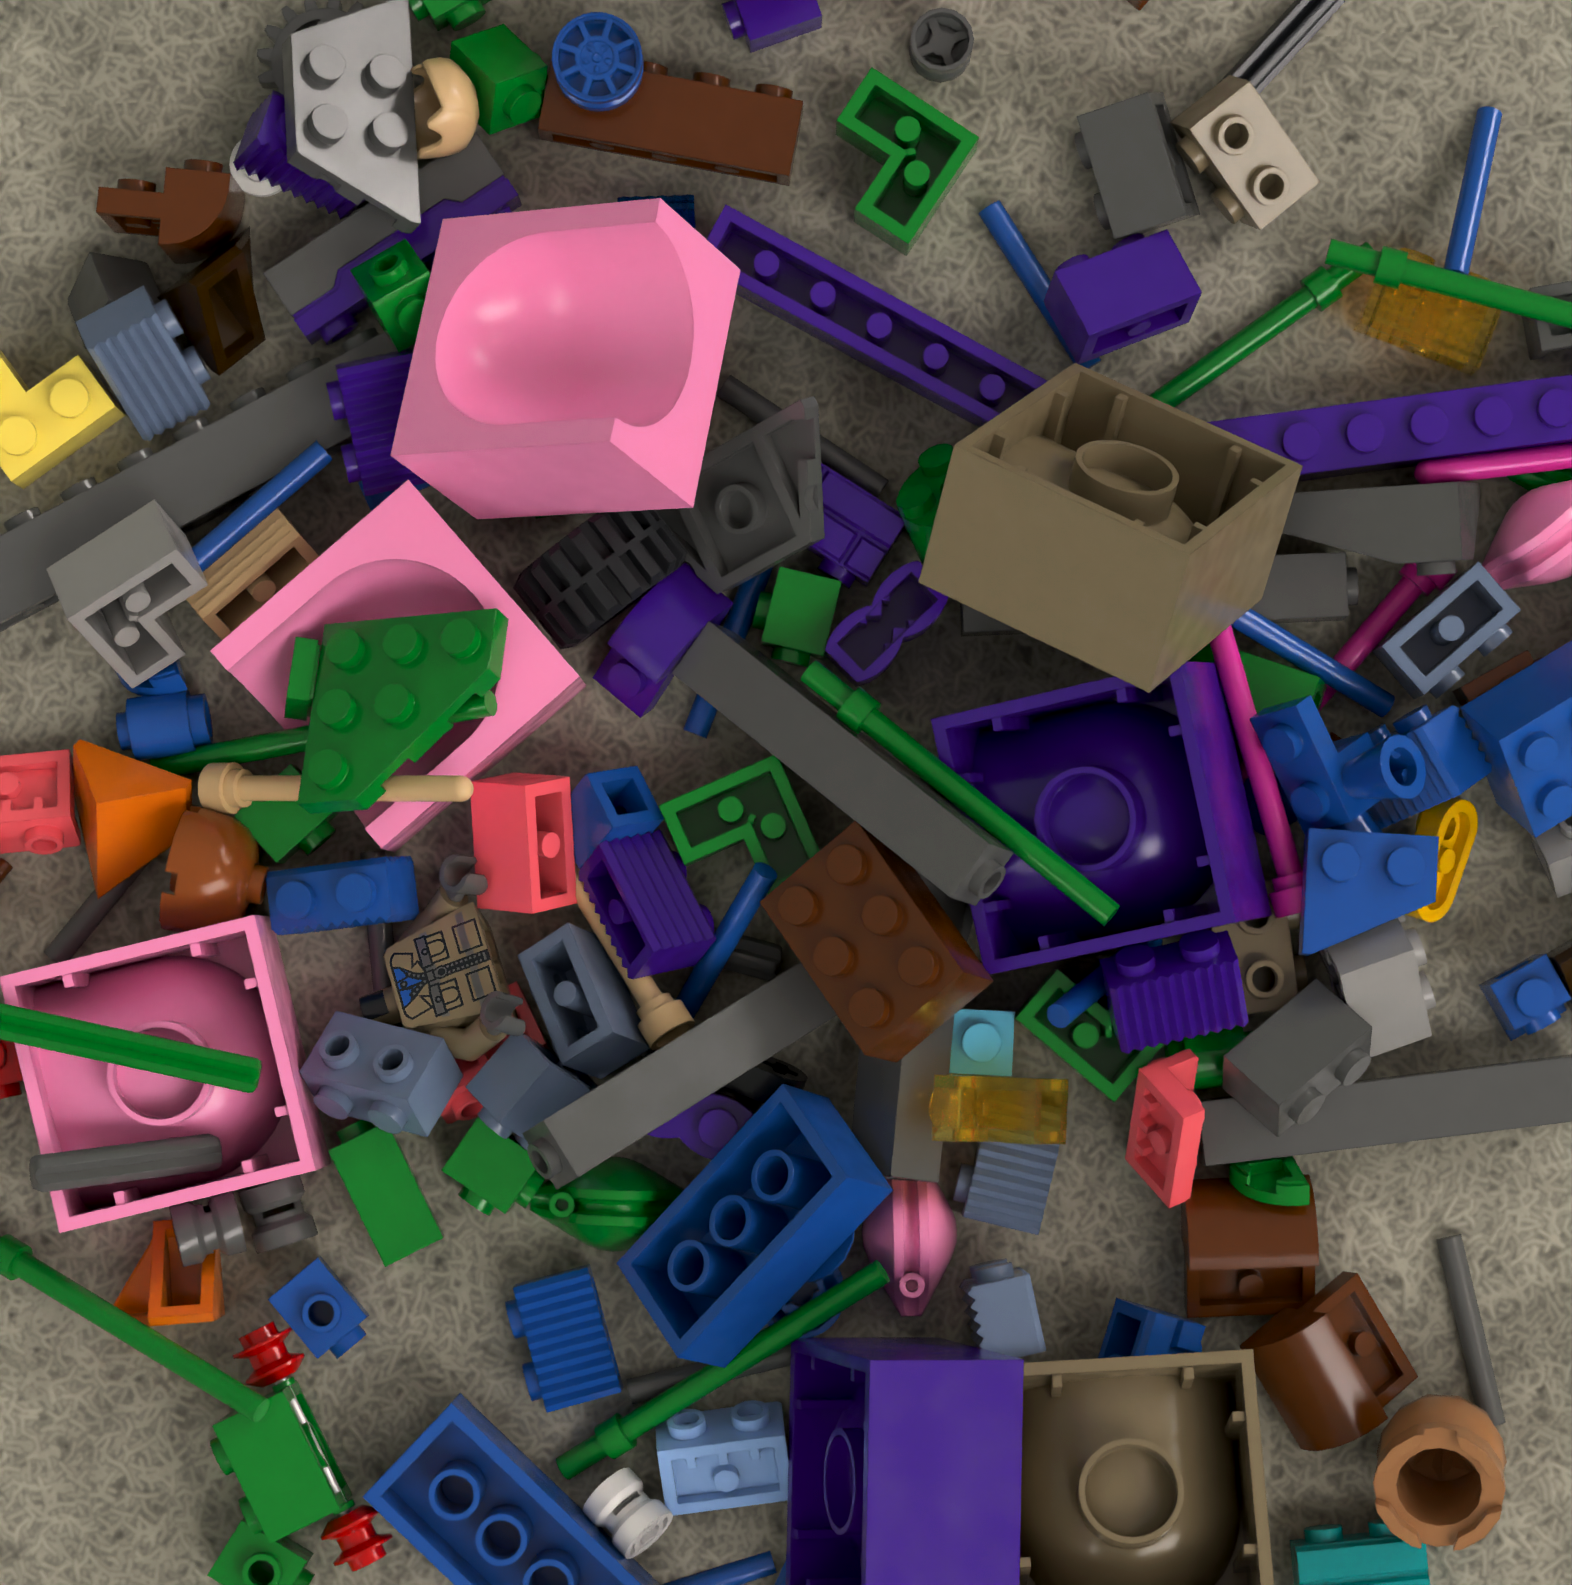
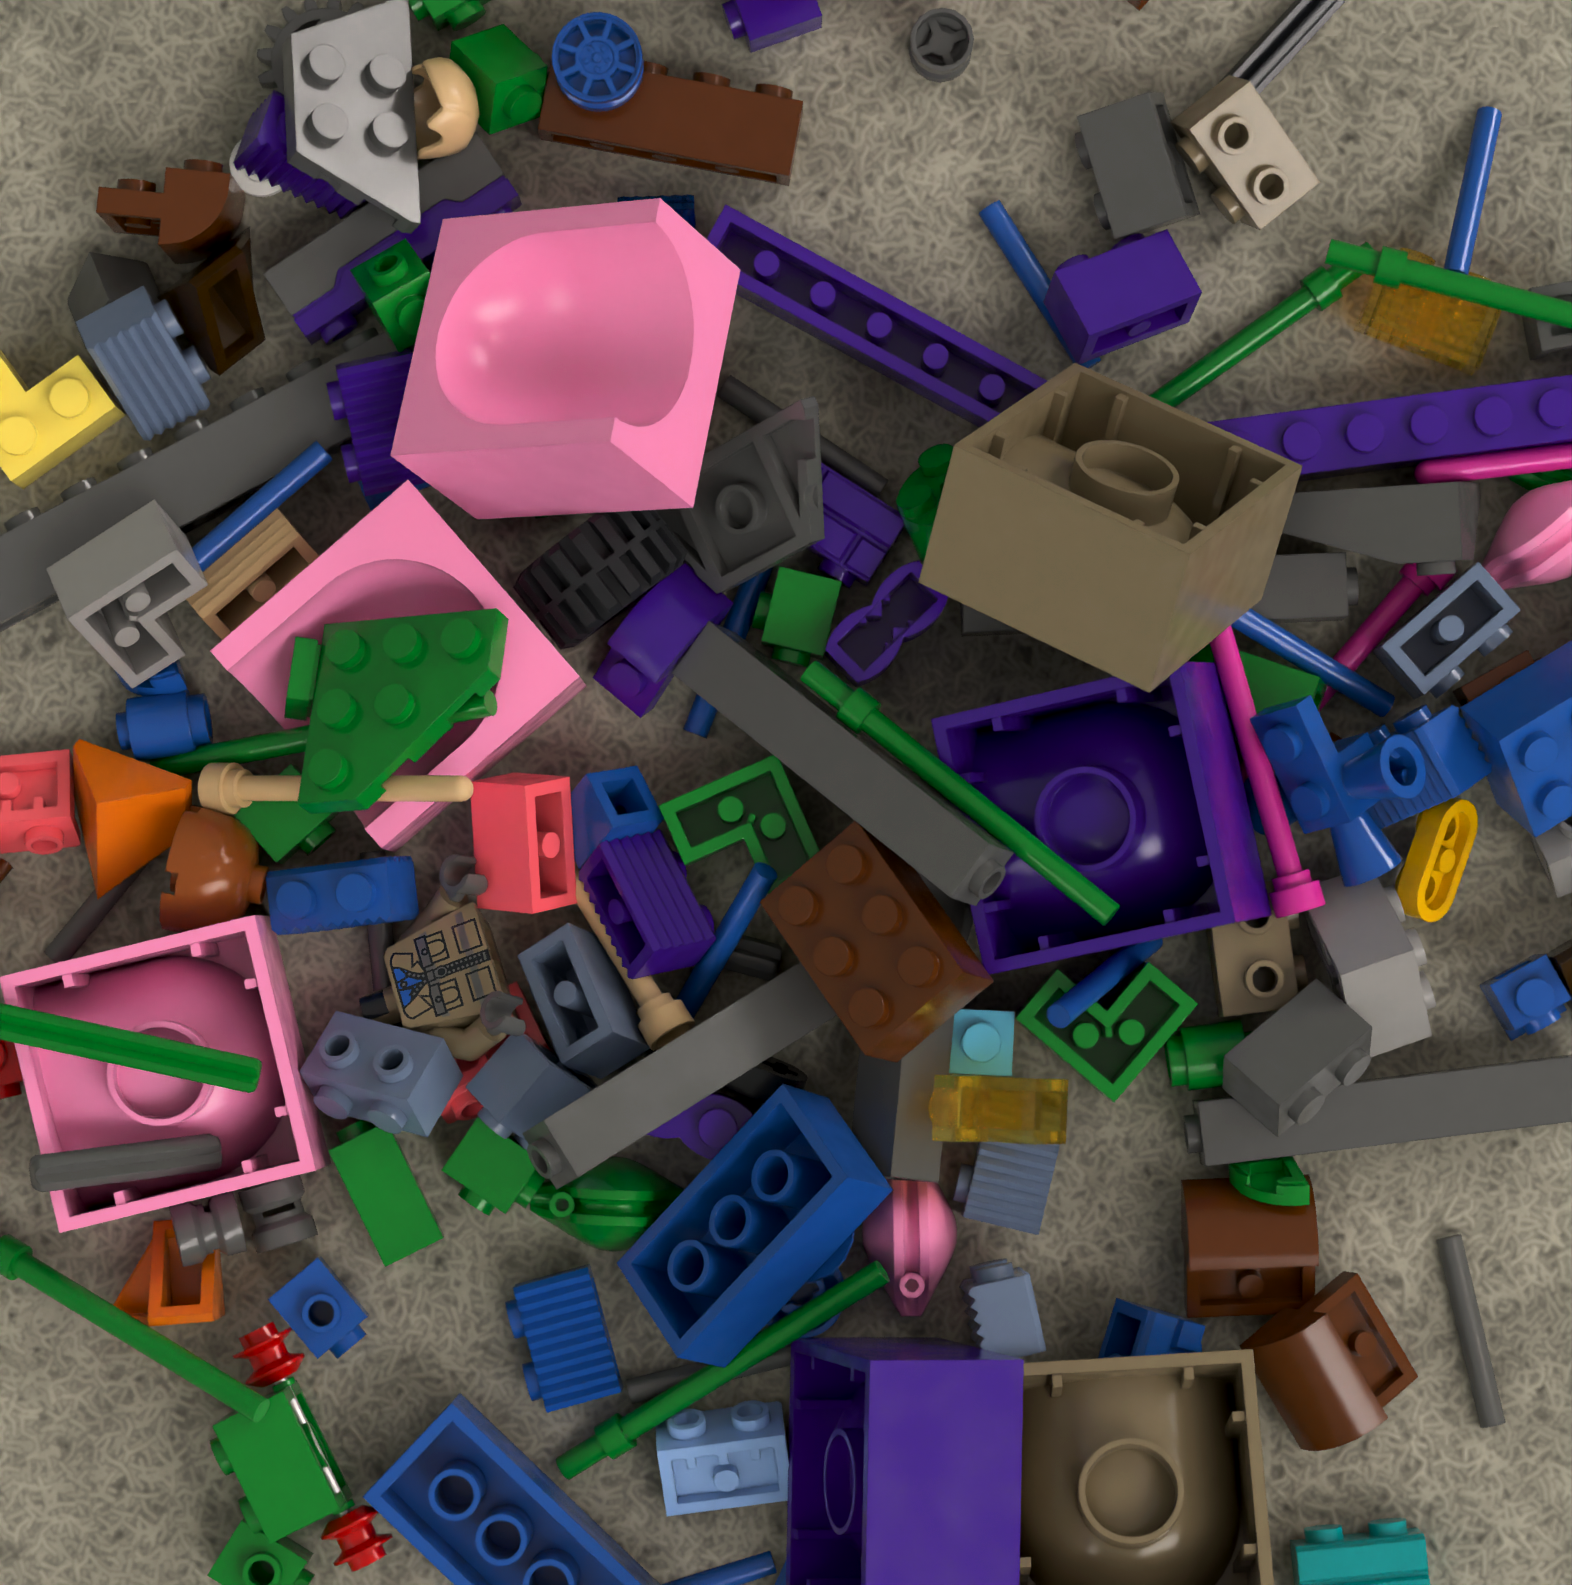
white wheel [583,1467,673,1559] -> none
green brick [836,67,979,256] -> none
dark purple brick [1100,929,1249,1054] -> none
coral bracket [1125,1049,1205,1208] -> none
blue wing [1299,828,1439,956] -> none
medium nougat tile [1373,1394,1507,1551] -> none

